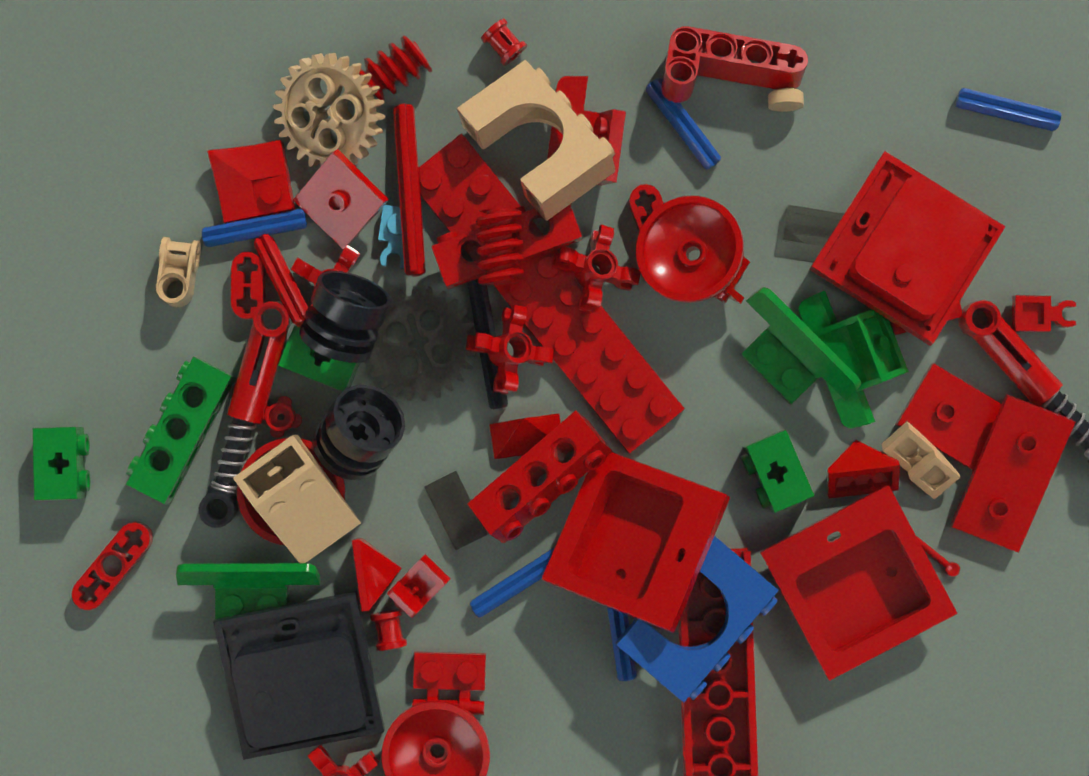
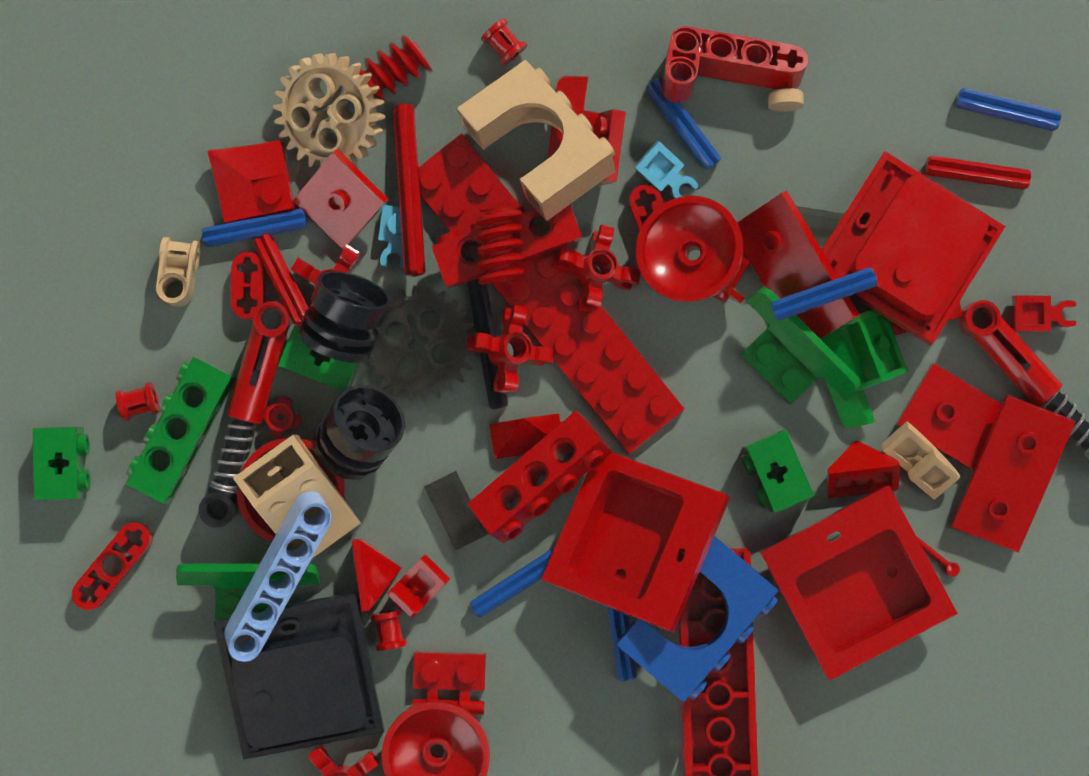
none -> red bush [115,382,160,422]
none -> light blue beam [224,491,332,662]
none -> medium azure plate [633,141,699,199]
none -> red plate [737,191,860,339]
none -> blue axle [771,268,878,320]
none -> red axle [925,155,1031,190]

